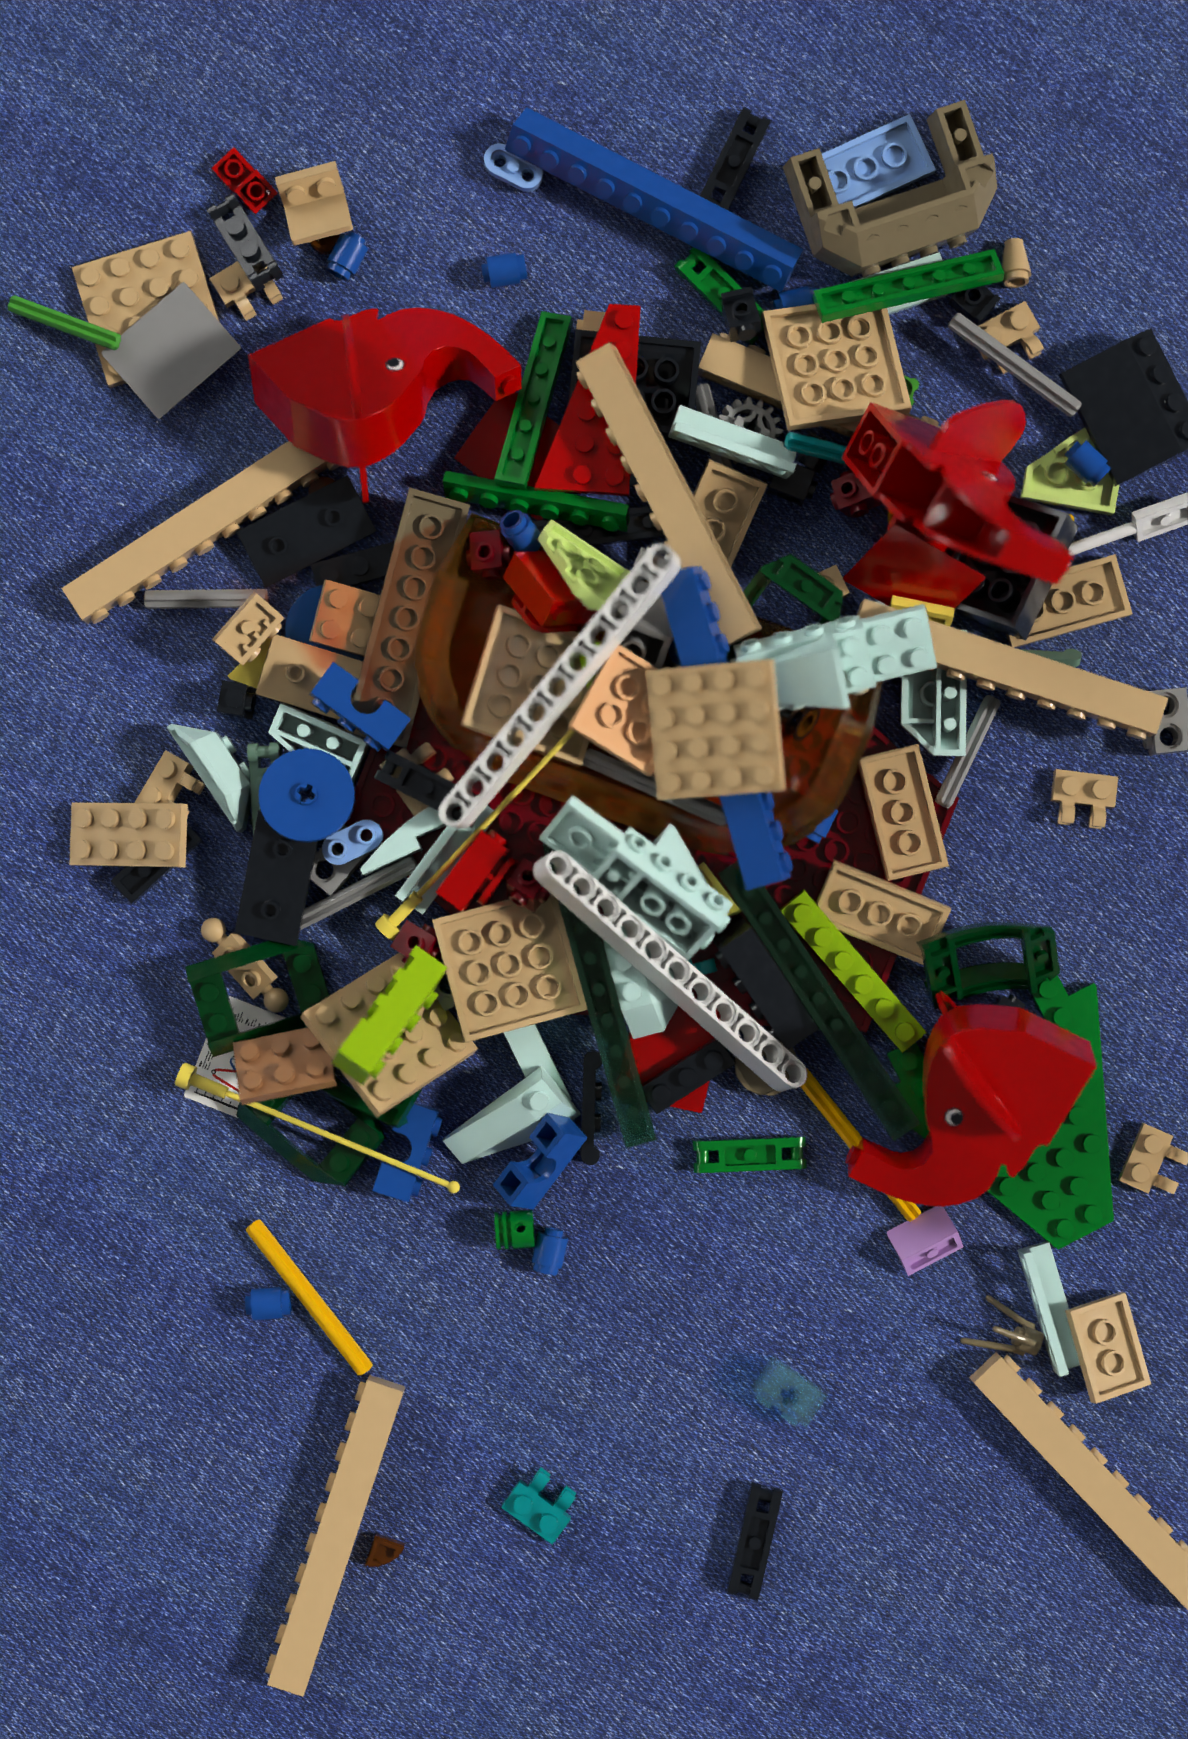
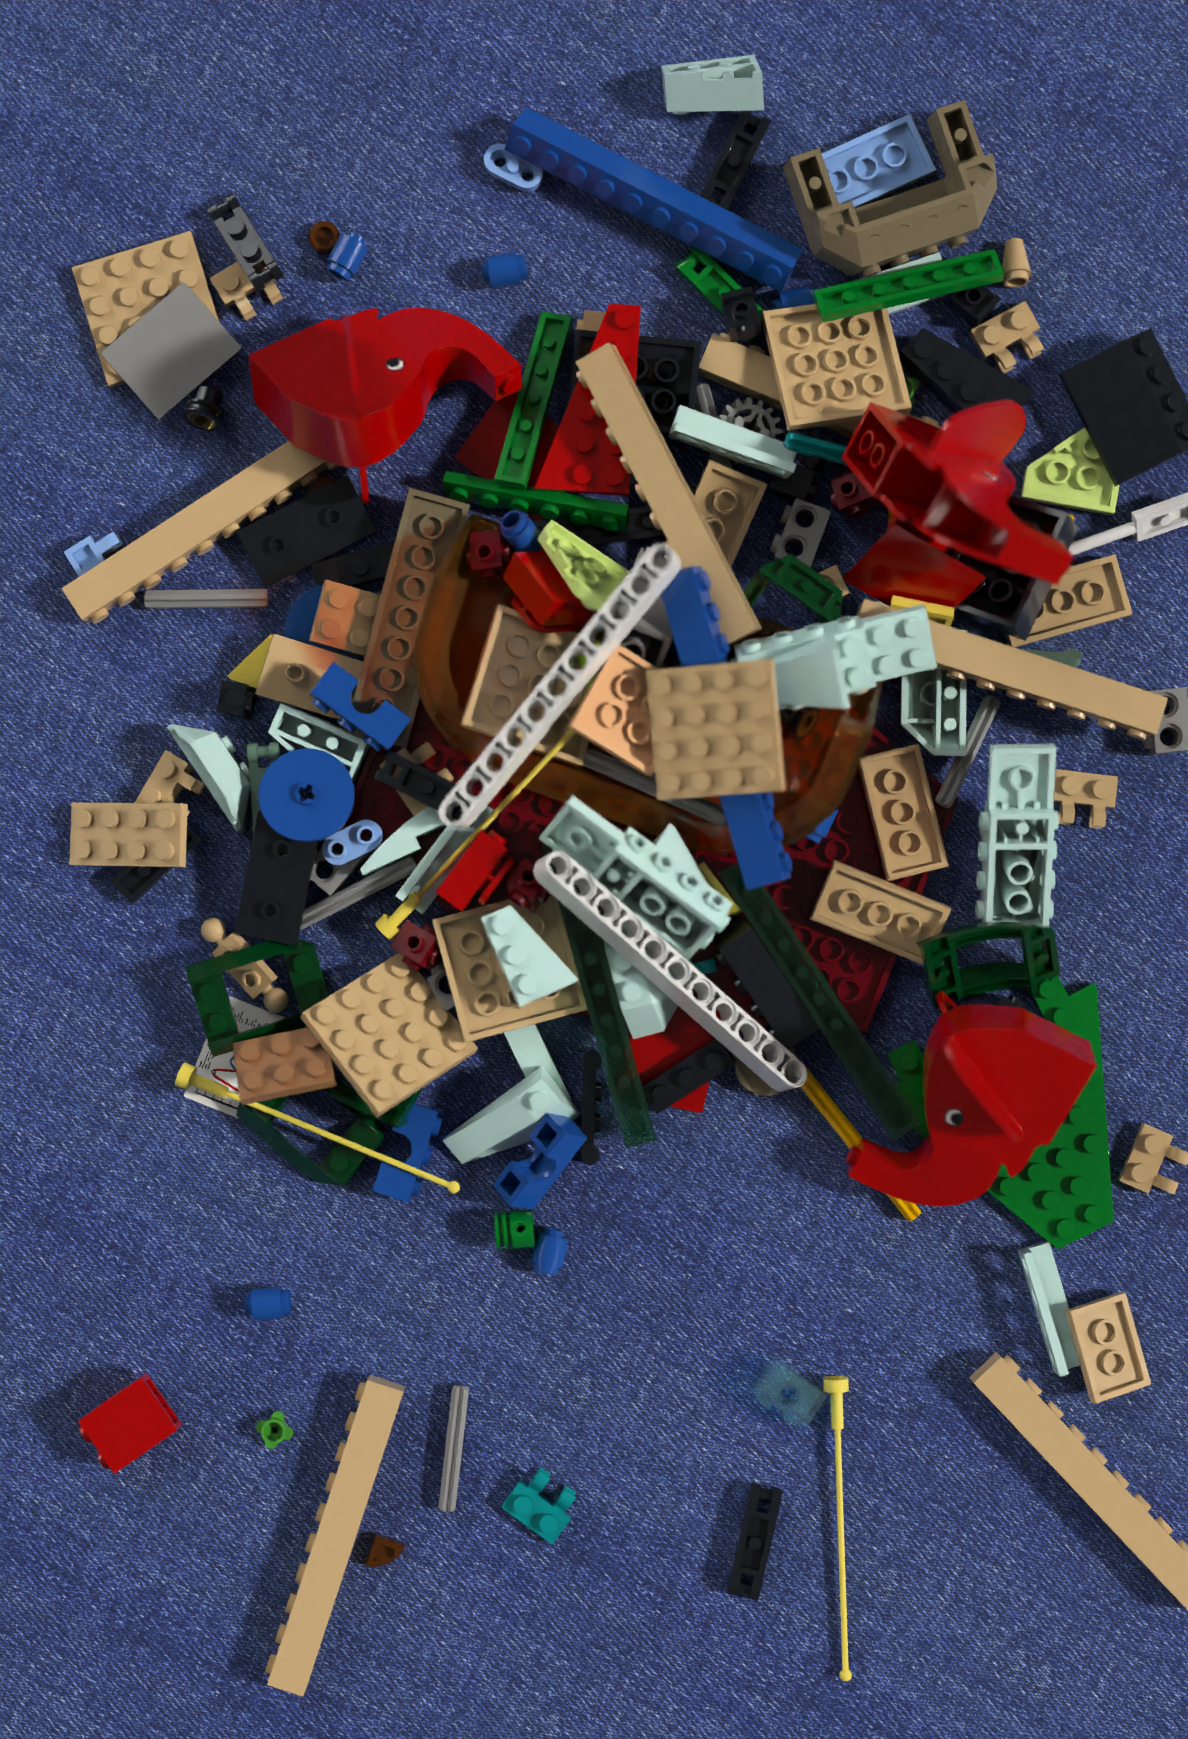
bright green axle [7,295,121,350] -> none
red slope [211,147,278,215] -> none
tan bracket [212,592,284,666] -> none
yellow axle [246,1219,373,1376] -> none
tan bracket [275,161,353,245] -> none
lime wedge [332,945,448,1085] -> none
green plate [693,1136,807,1173] -> none
lime plate [779,889,927,1053] -> none
lavender panel [887,1206,964,1276] -> none
light grey axle [948,313,1082,417] -> none
dark tan plant [960,1295,1044,1356] -> none
blue brick [1064,440,1112,487] -> none
none -> light blue plate [64,532,124,577]
none -> red brick [78,1372,182,1474]
none -> black piece [182,386,225,432]
none -> bright green plate [256,1411,293,1449]
none -> light grey axle [438,1385,469,1512]
none -> light aqua wedge [480,905,579,1008]
none -> light aqua wedge [662,55,764,115]
none -> light grey brick [770,498,831,568]
none -> light yellow piece [823,1376,852,1682]
none -> black wedge [899,328,1035,414]
none -> light aqua wedge [975,744,1059,926]

